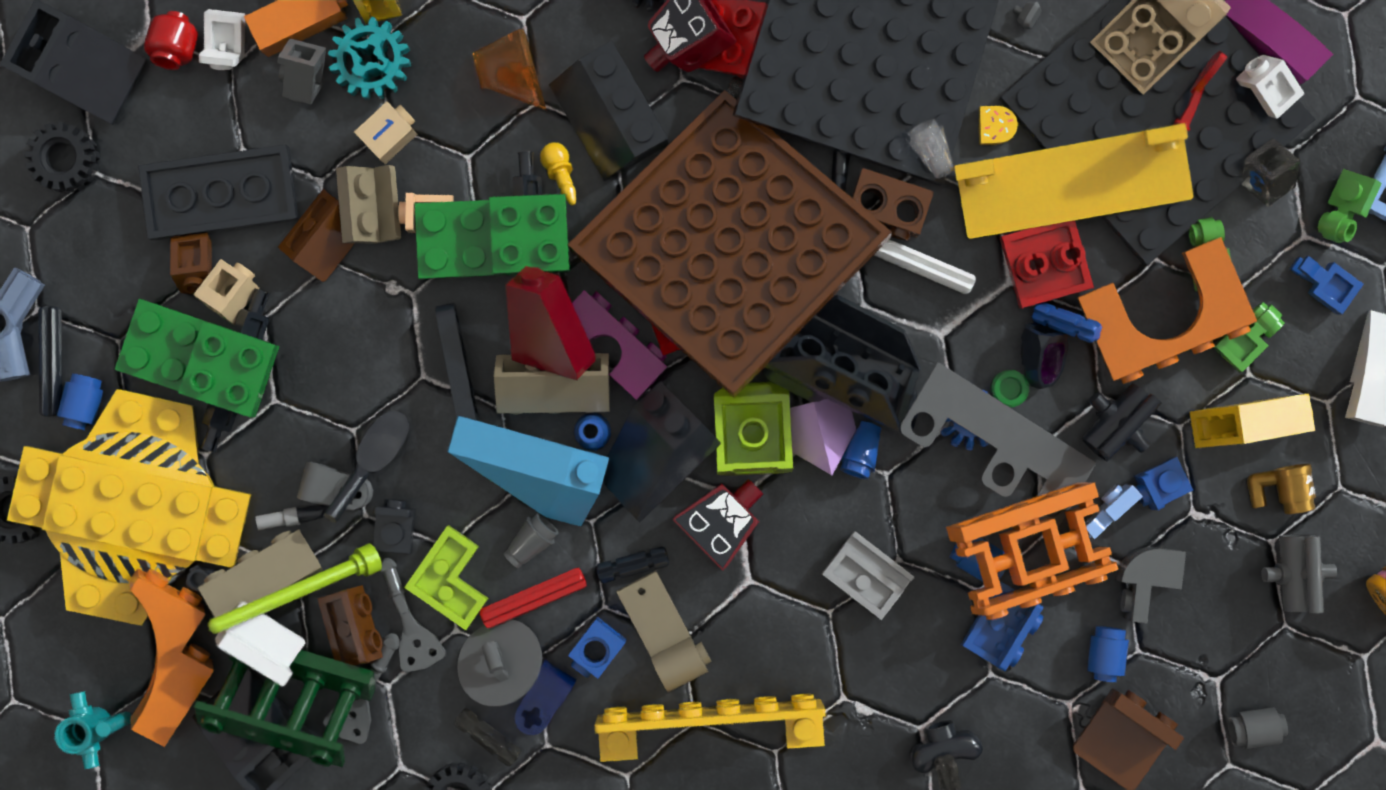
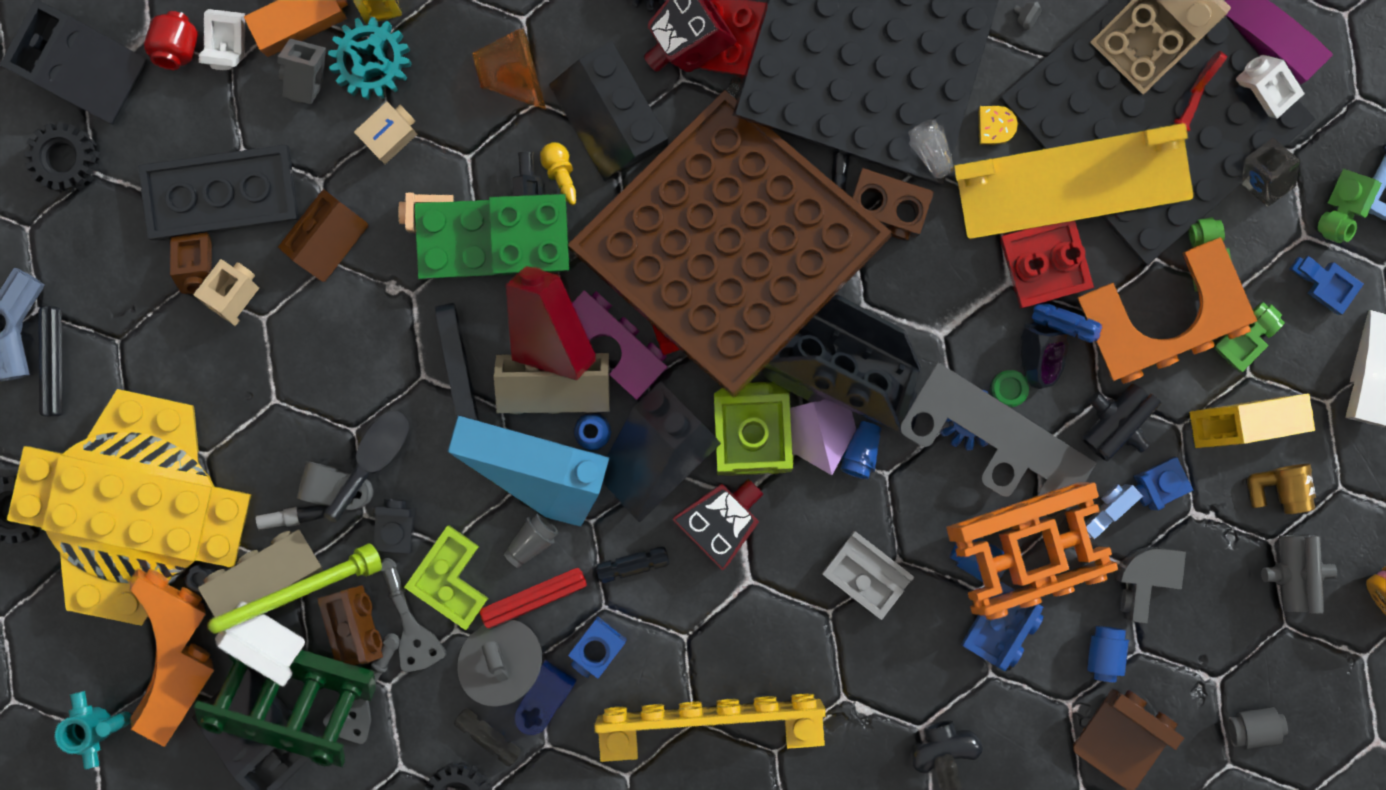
blue brick [57,373,103,430] -> none
green piece [115,288,280,453] -> none
dark tan bracket [336,165,401,244] -> none
dark tan door [616,570,712,693] -> none
white axle [874,239,976,294] -> none

